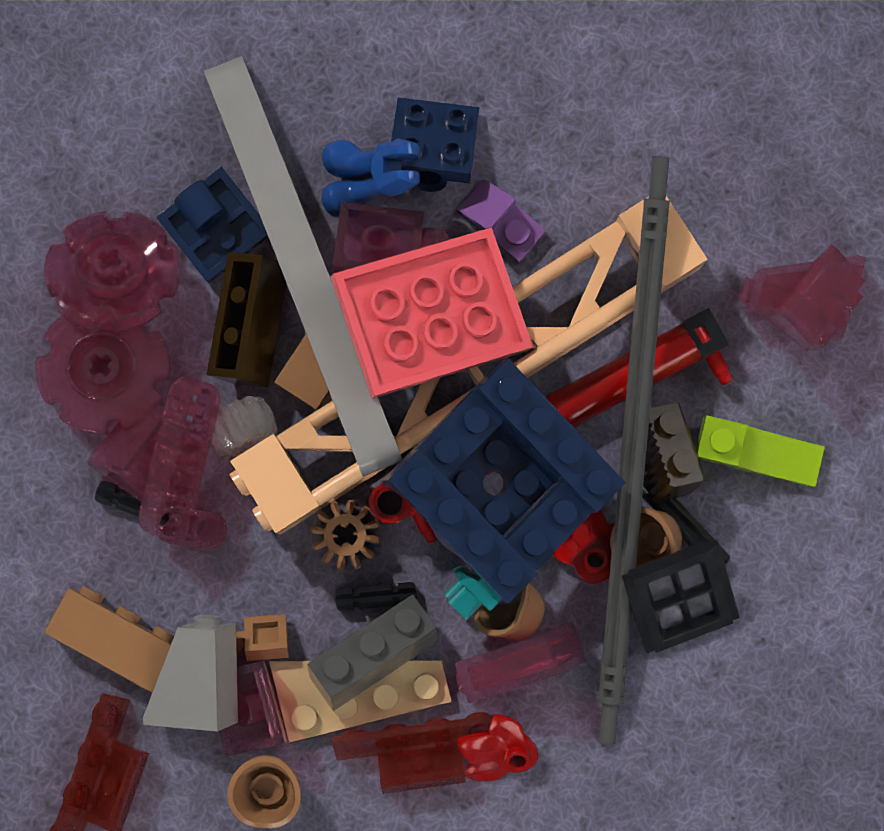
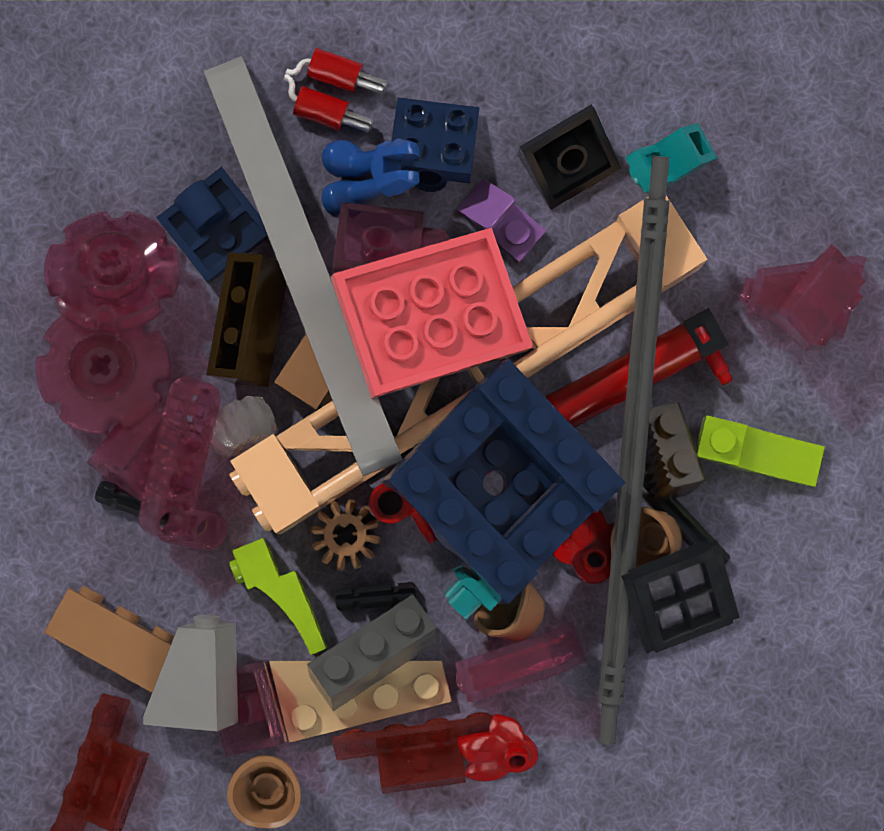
medium nougat plate [236,614,289,661] -> none
none -> lime slope [229,538,328,655]
none -> red piece [284,48,387,132]
none -> black slope [518,104,621,210]
none -> teal brick [625,123,718,194]

